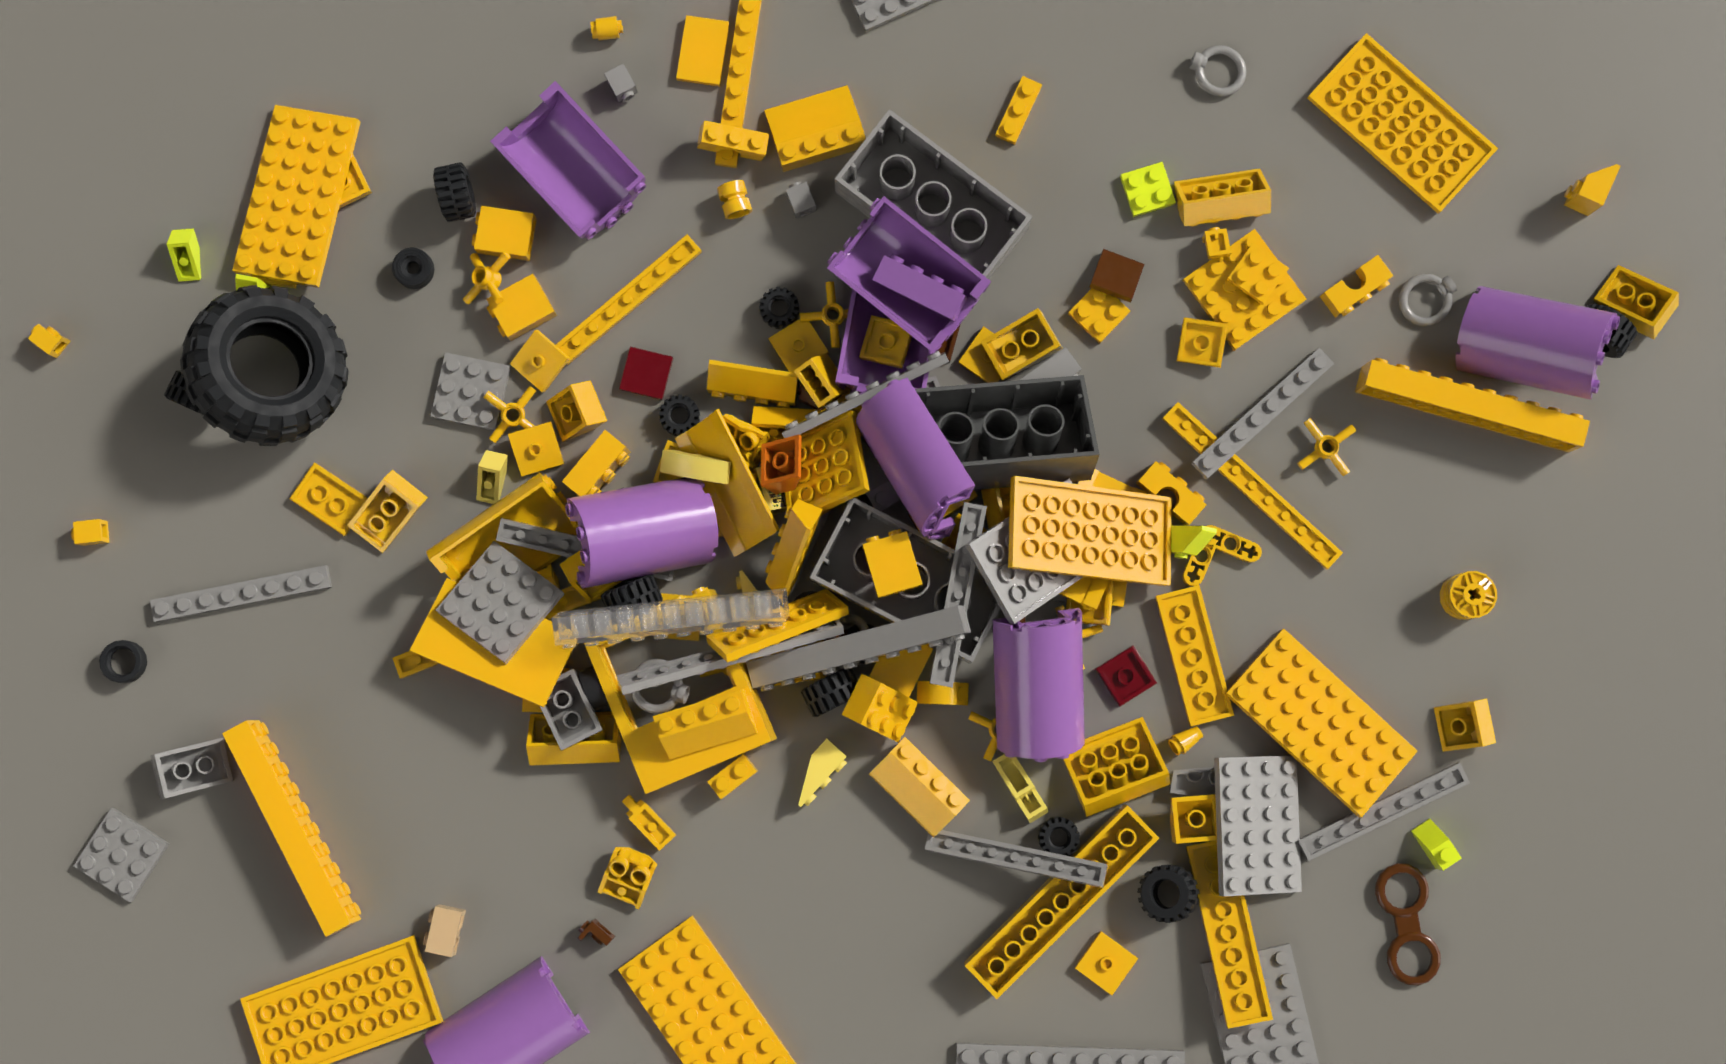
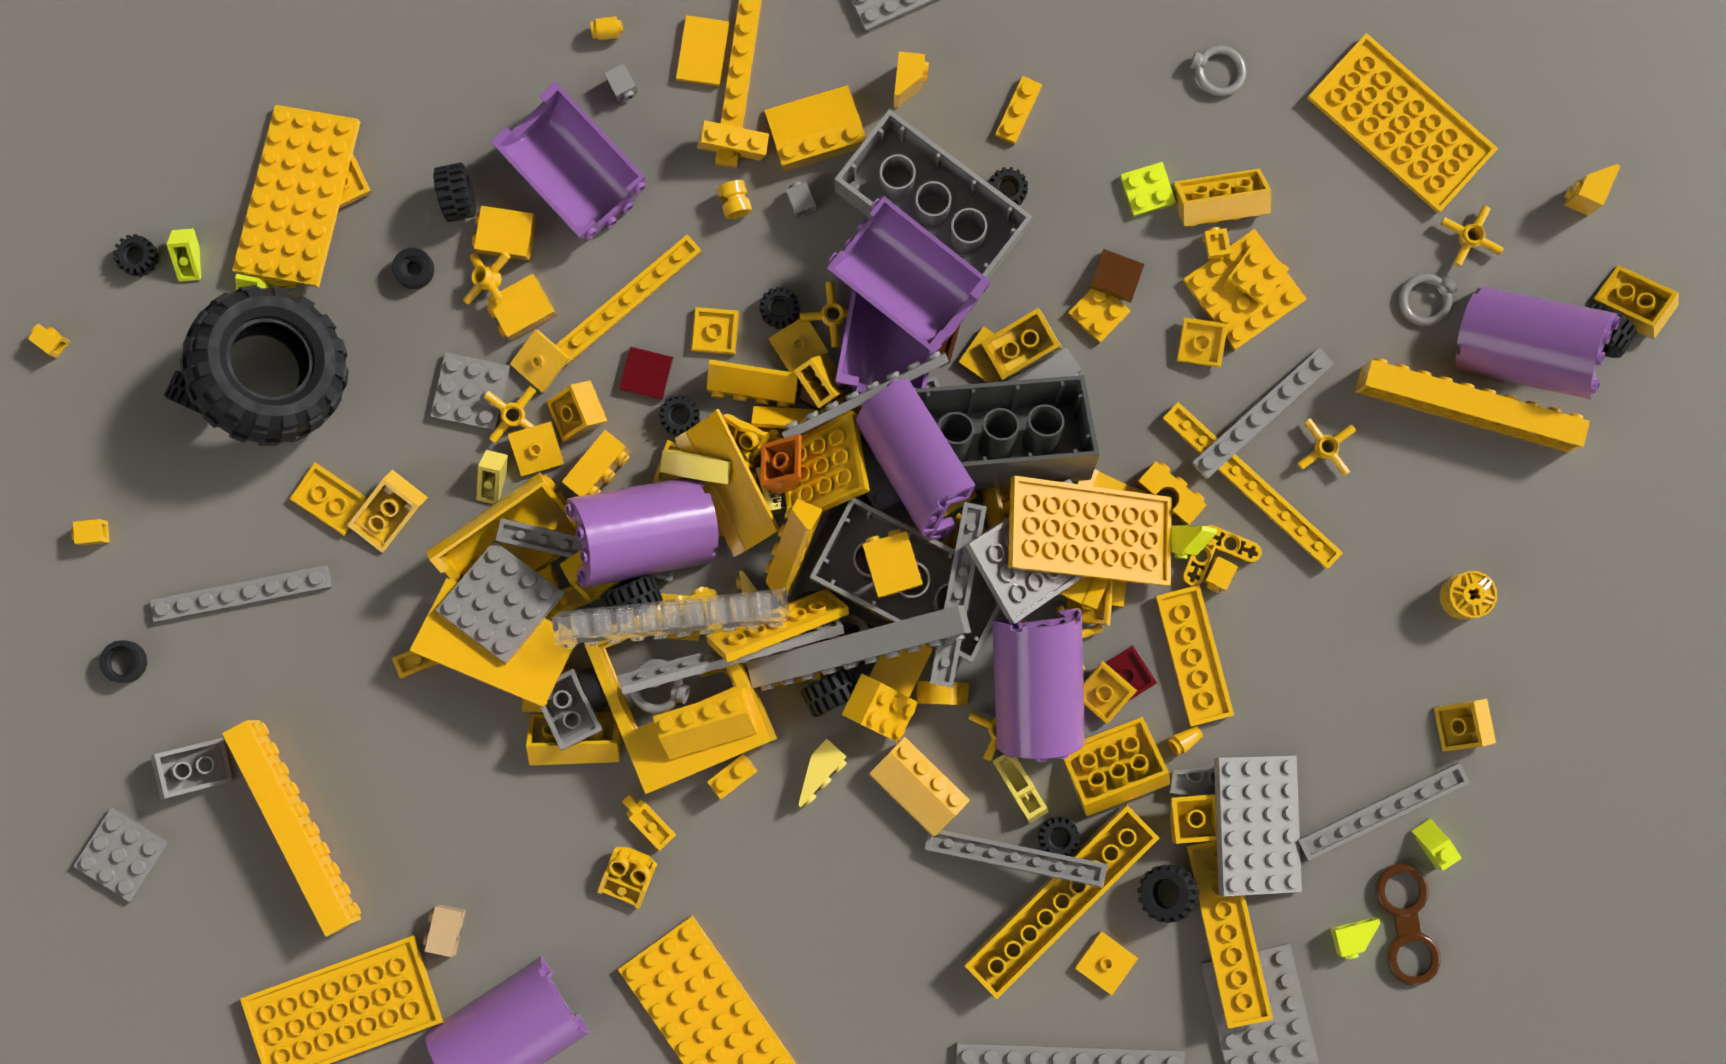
reddish brown bracket [578,919,615,946] -> none
yellow plate [859,315,912,369] -> none
medium lavender brick [872,254,968,322] -> none
yellow plate [1225,628,1418,818] -> none
yellow arch [1320,255,1393,318] -> none
none -> black tyre [113,234,159,277]
none -> yellow tile [691,307,739,355]
none -> yellow slope [894,51,929,108]
none -> black tyre [989,167,1028,205]
none -> yellow tile [1084,661,1137,724]
none -> yellow brick [1203,556,1238,593]
none -> neon yellow slope [1330,917,1380,960]
none -> yellow bar [1440,205,1504,267]

